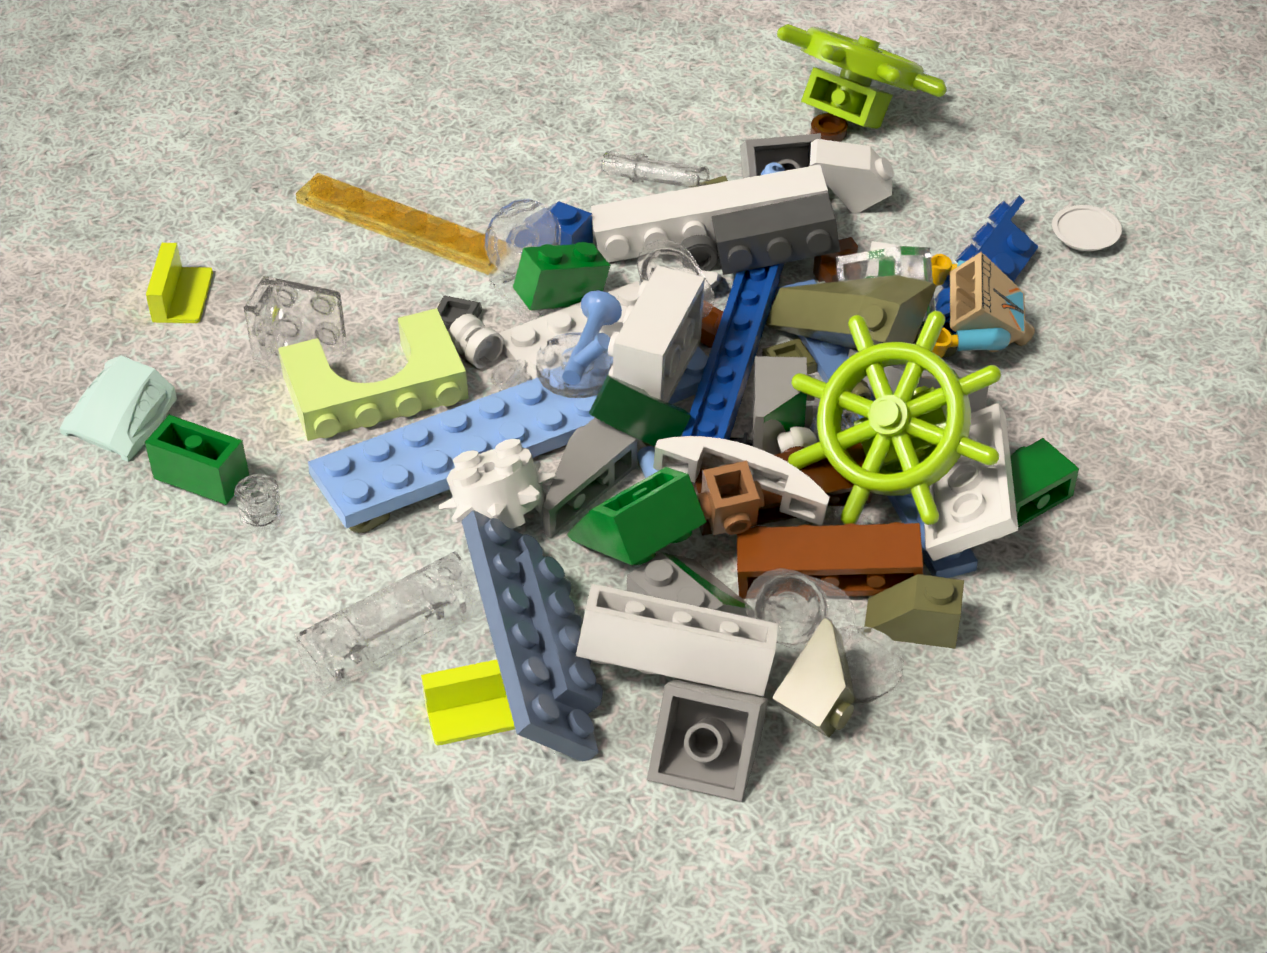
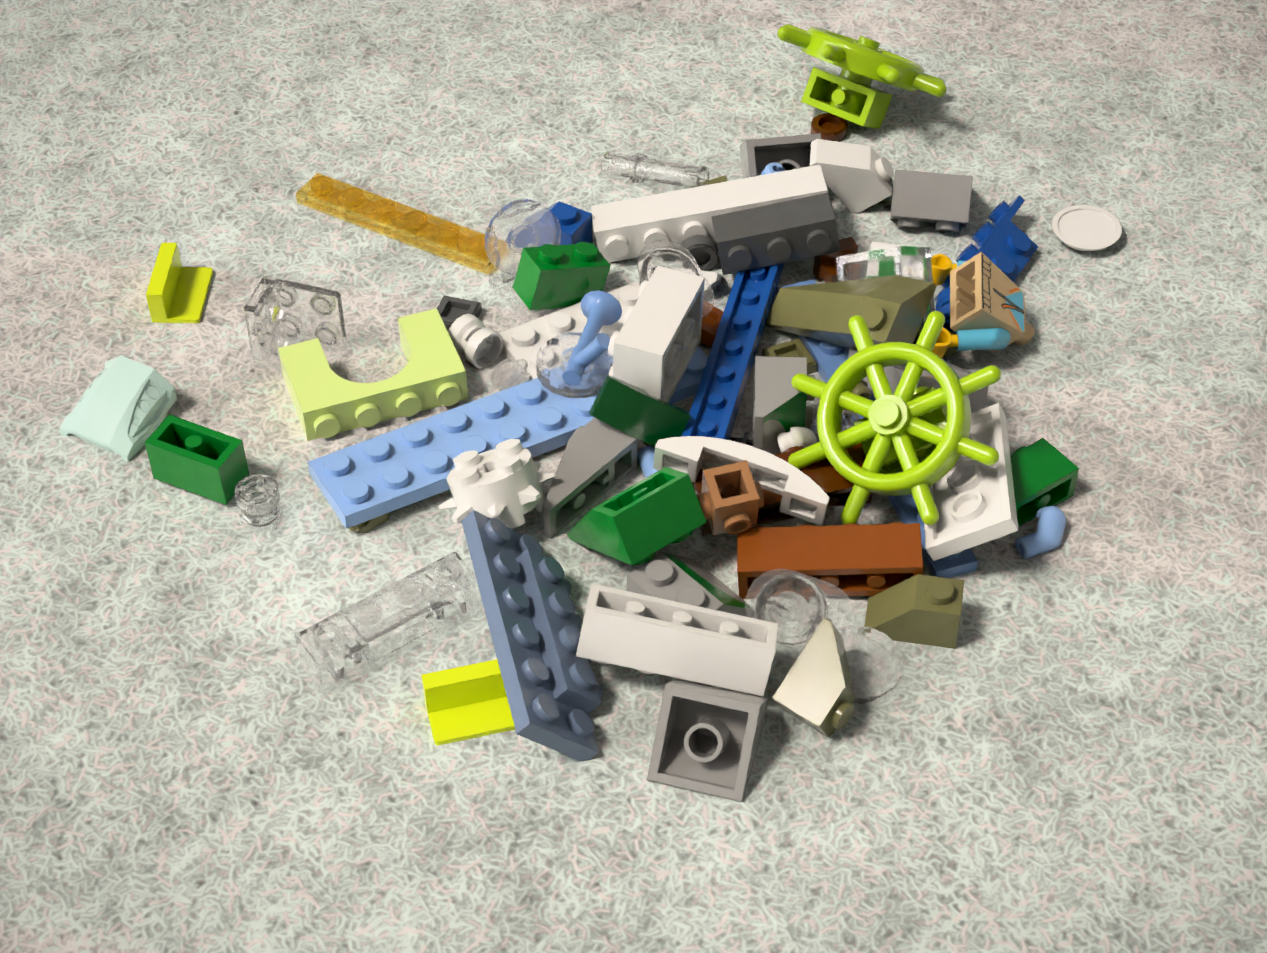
none -> light grey slope [890,169,973,232]
none -> light blue arm [1015,506,1066,560]

